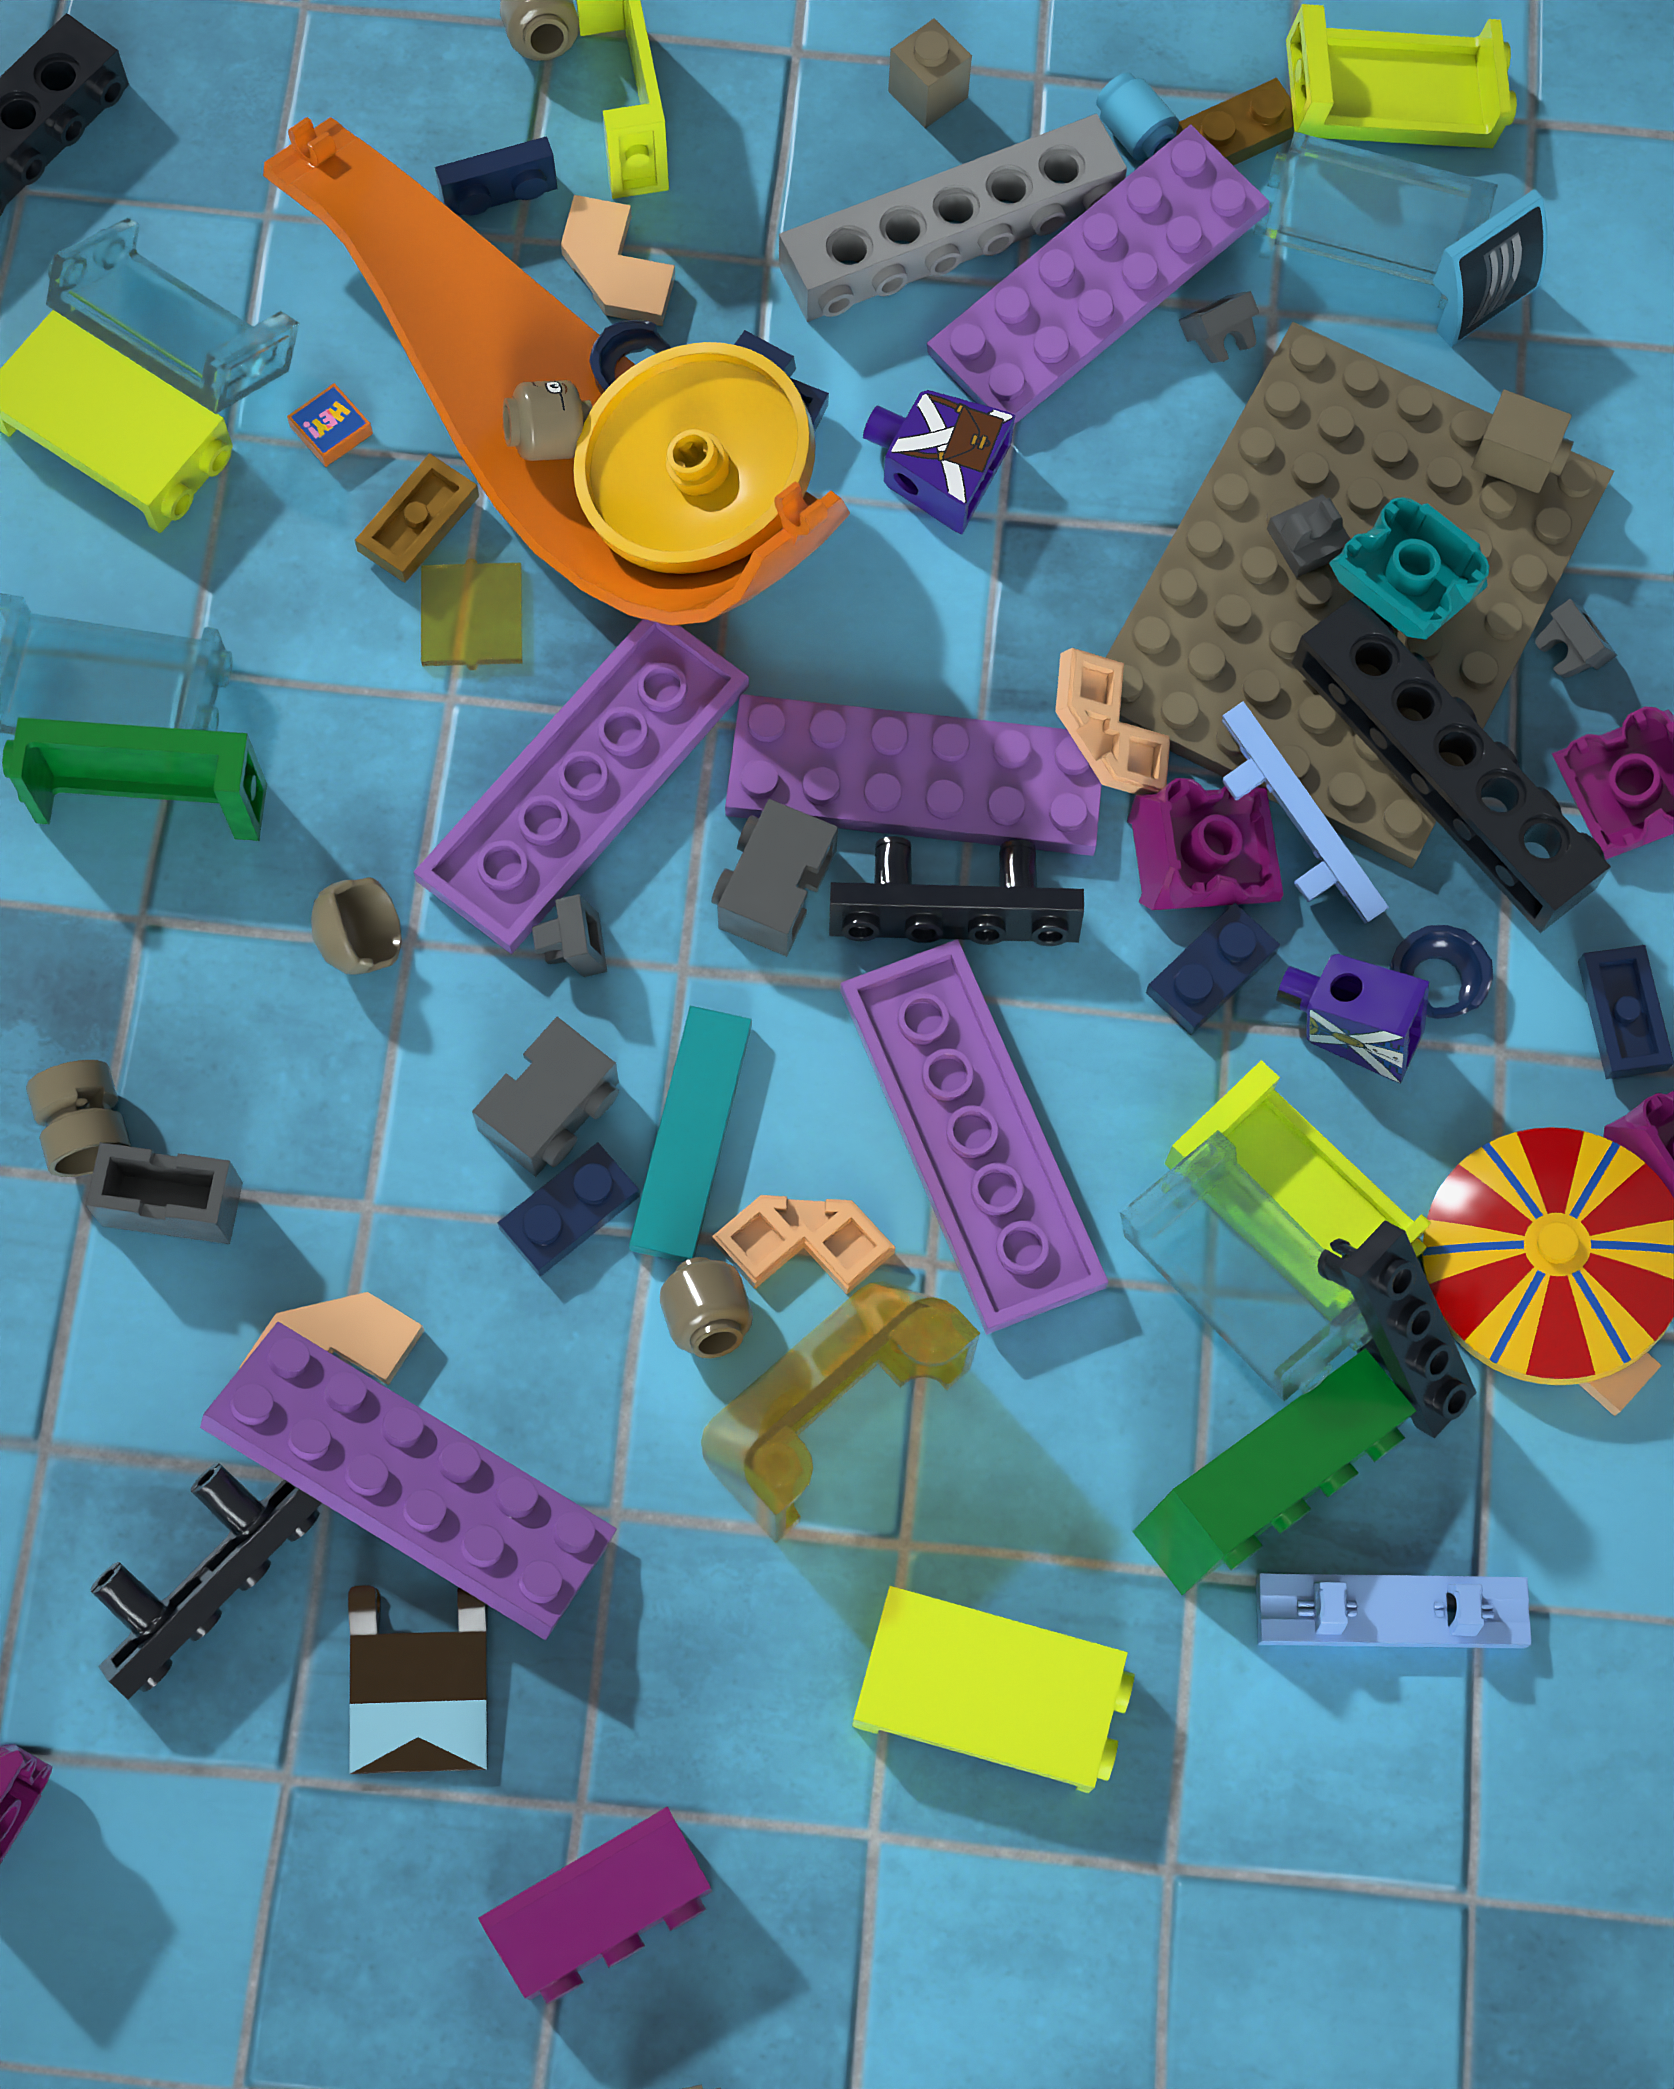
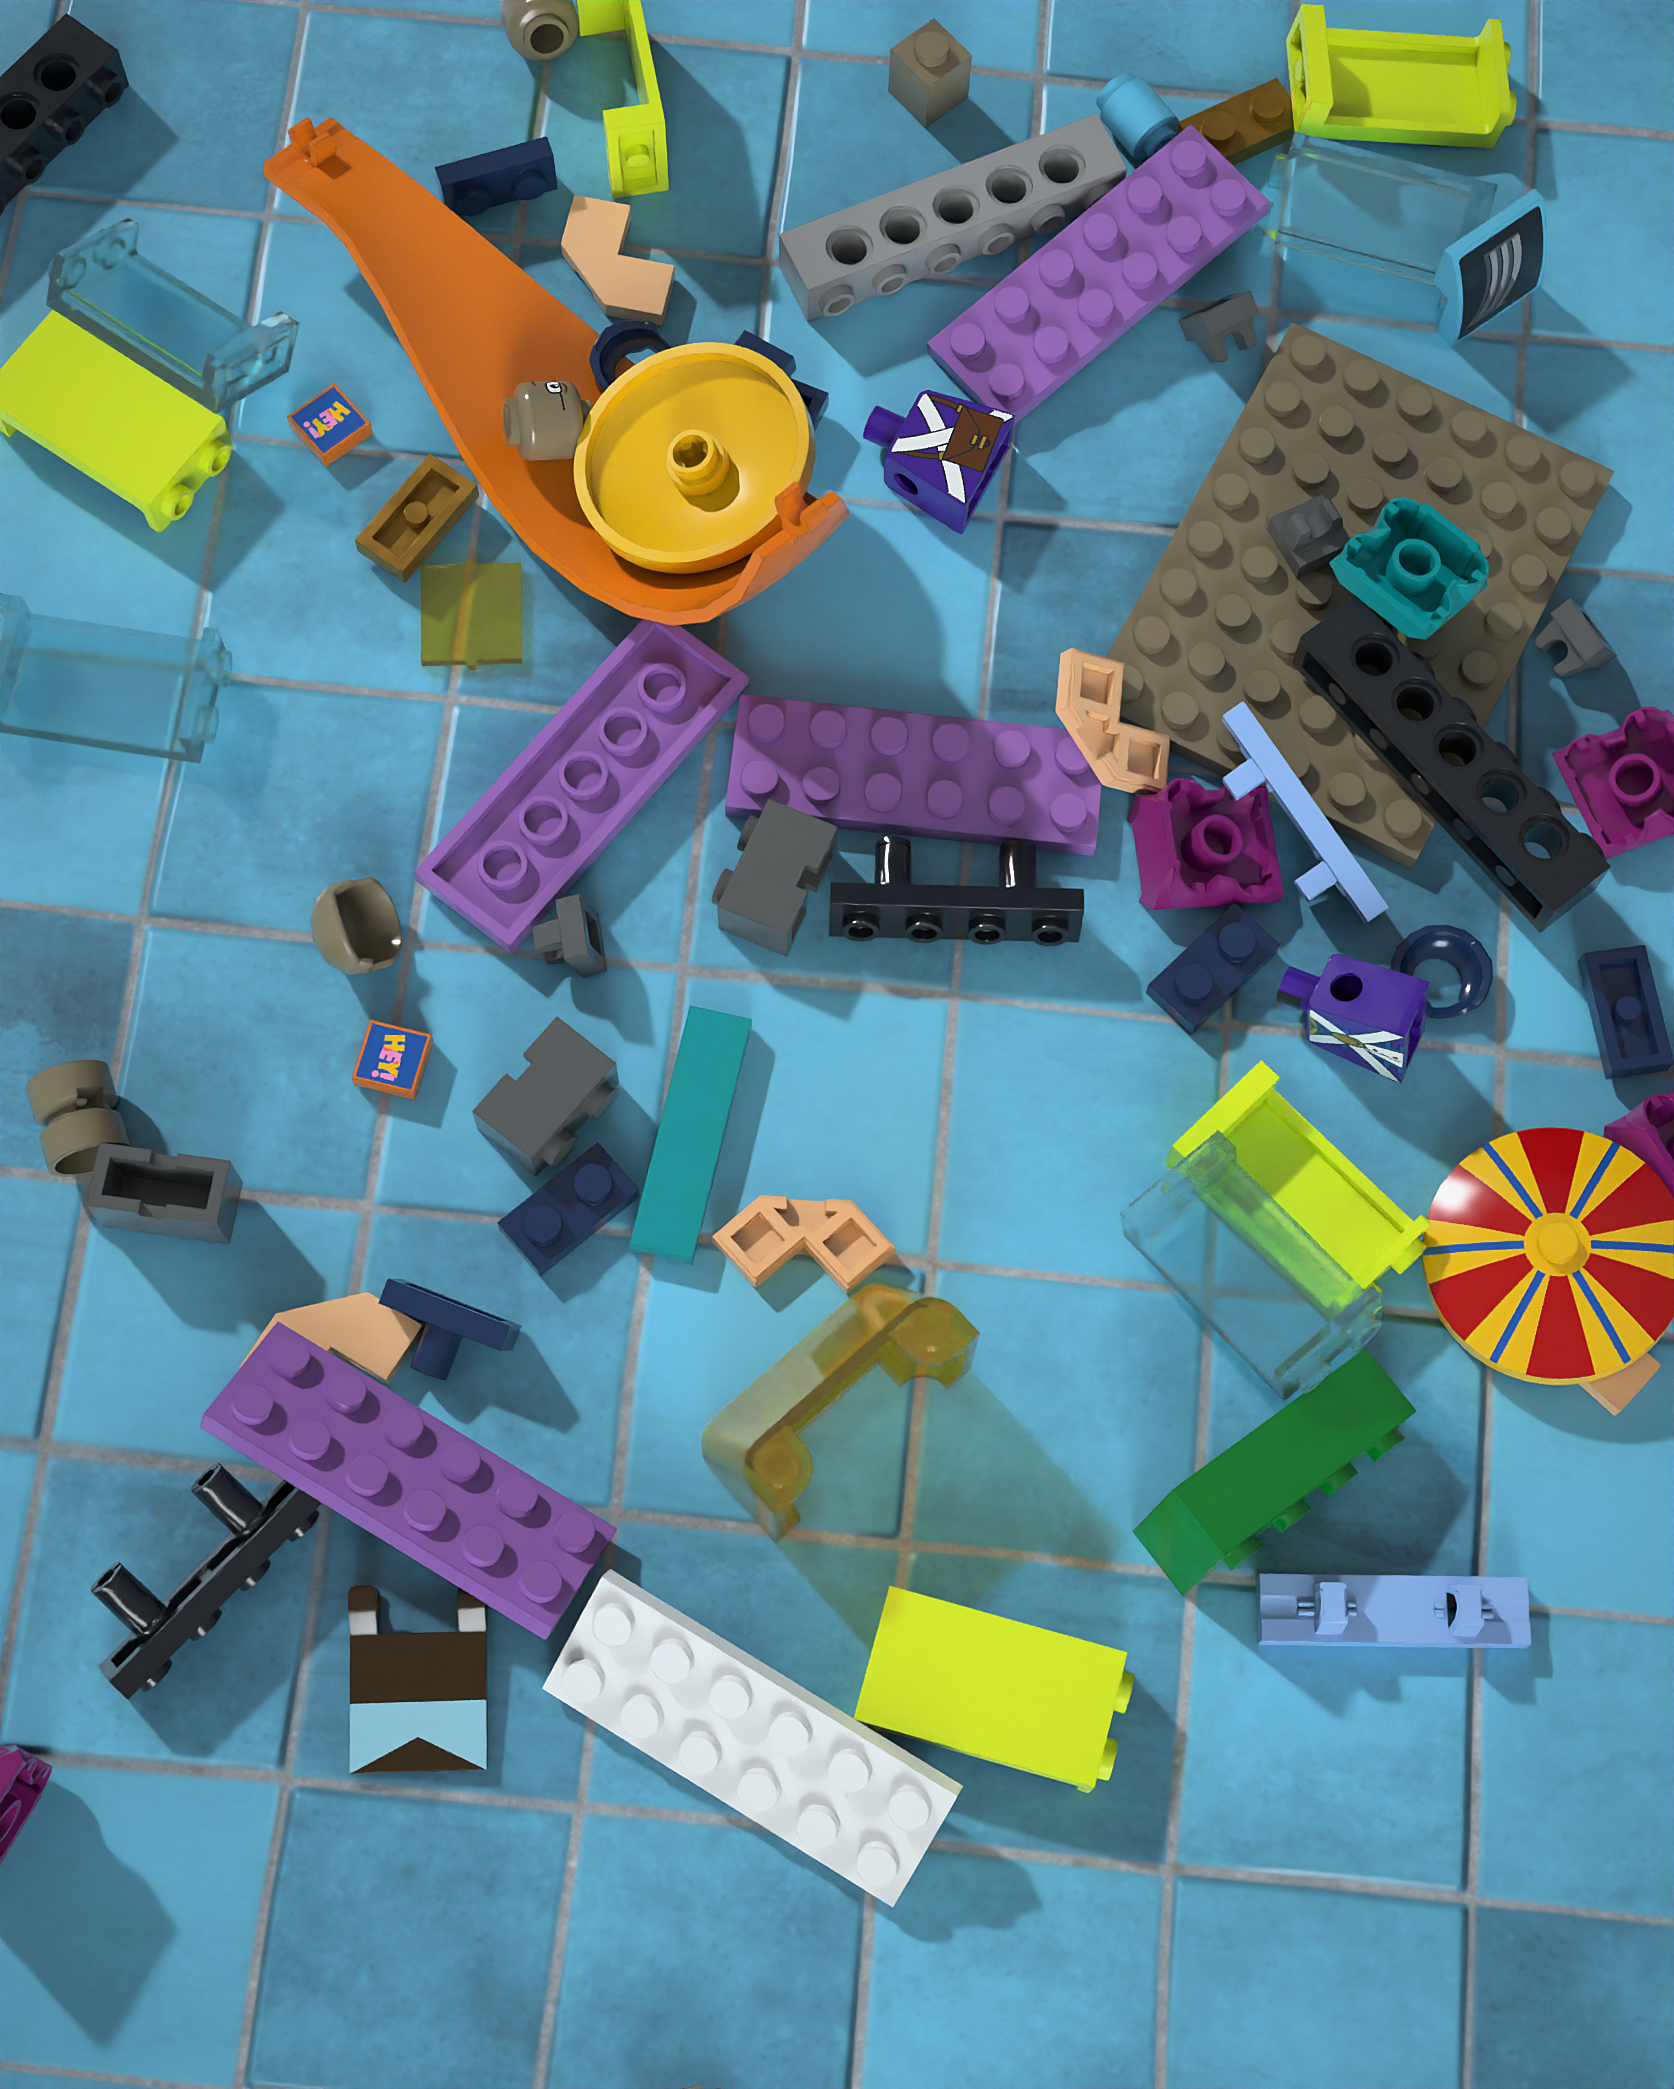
green panel [2,717,267,841] -> none
magenta slope [478,1807,712,2005] -> none
dark tan head [660,1257,753,1359] -> none
medium lavender plate [840,939,1109,1335] -> none
black plate [1317,1220,1477,1439] -> none
dark tan brick [1471,389,1574,494] -> none
none -> tile [352,1020,434,1100]
none -> dark blue tile [378,1278,522,1380]
none -> white plate [542,1569,963,1907]

